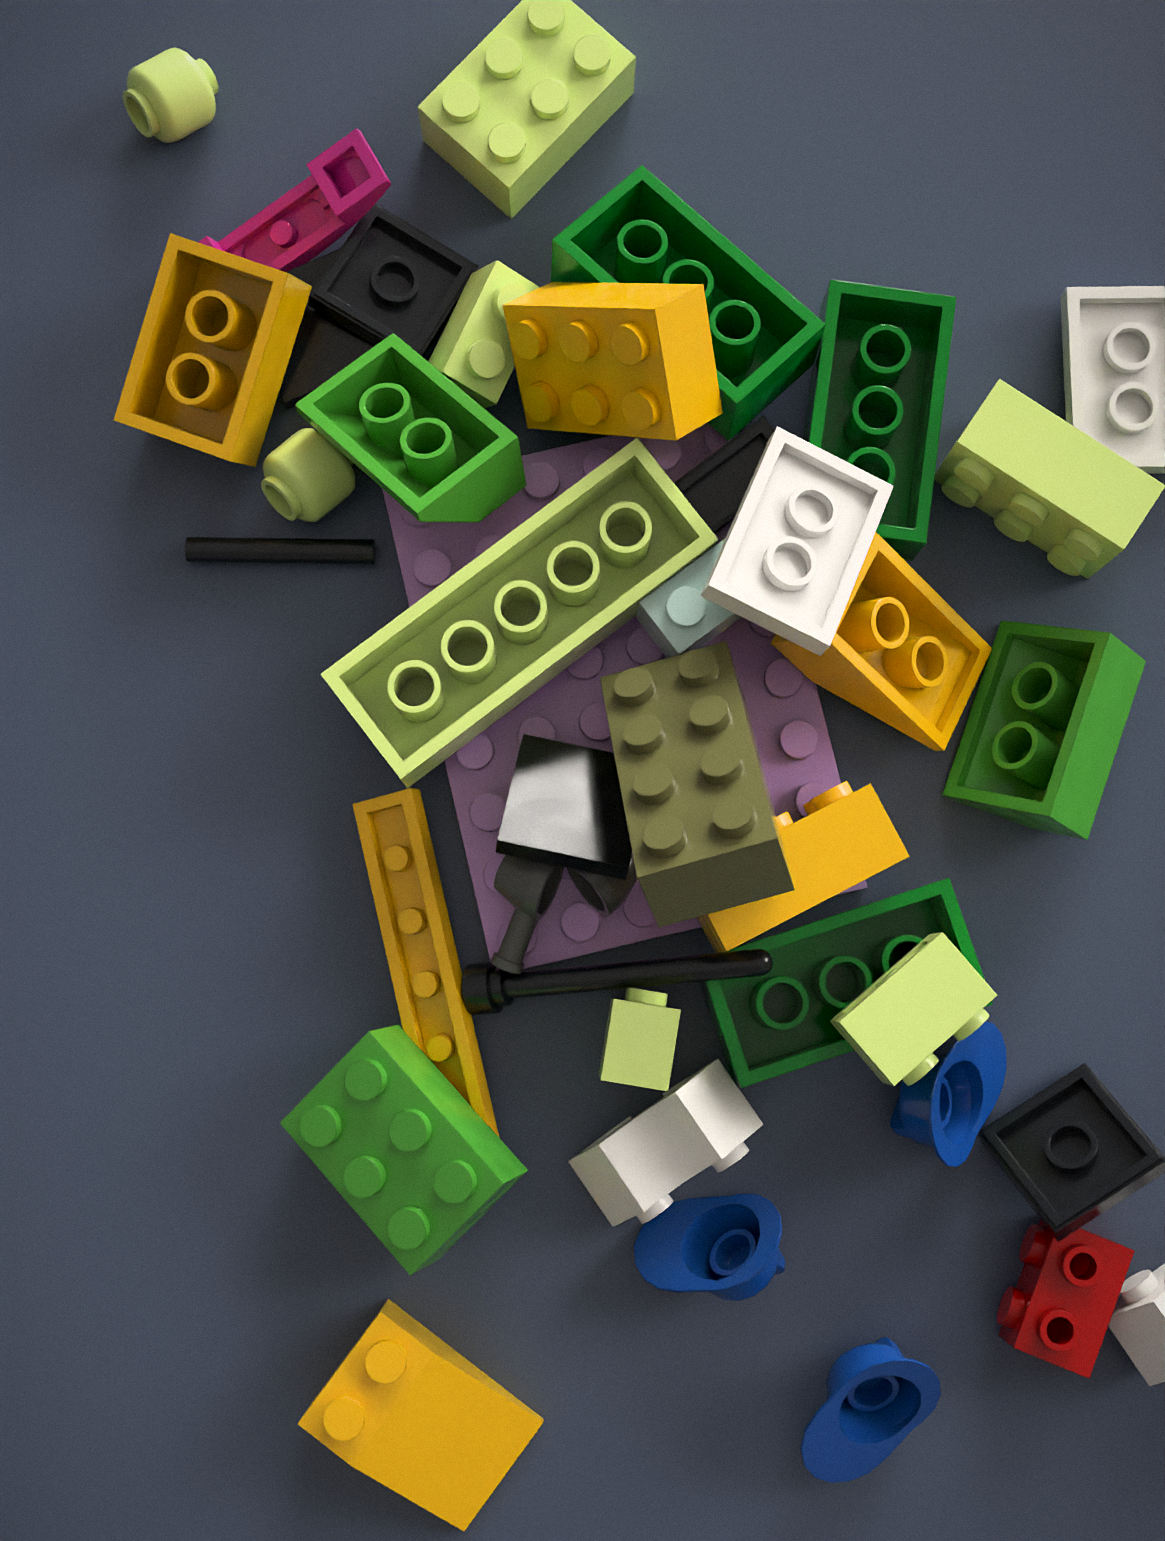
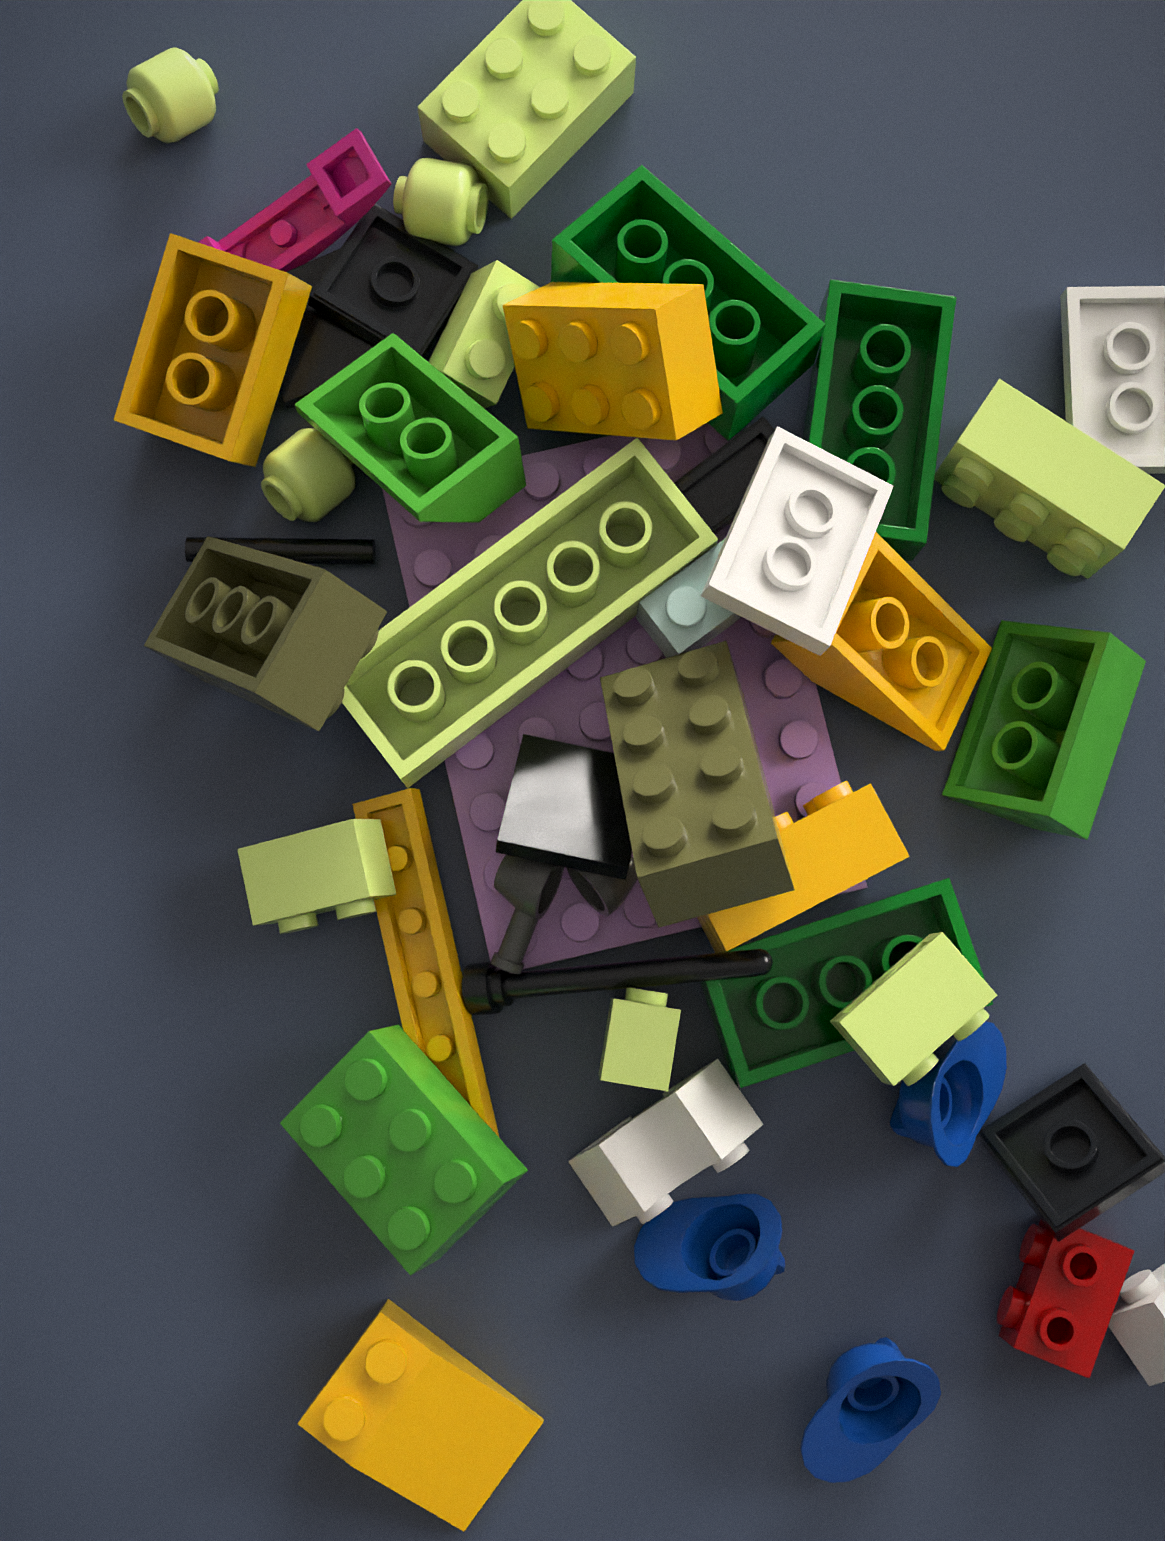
none -> olive brick [144,536,388,731]
none -> yellowish green brick [237,819,397,934]
none -> yellowish green head [393,158,489,246]

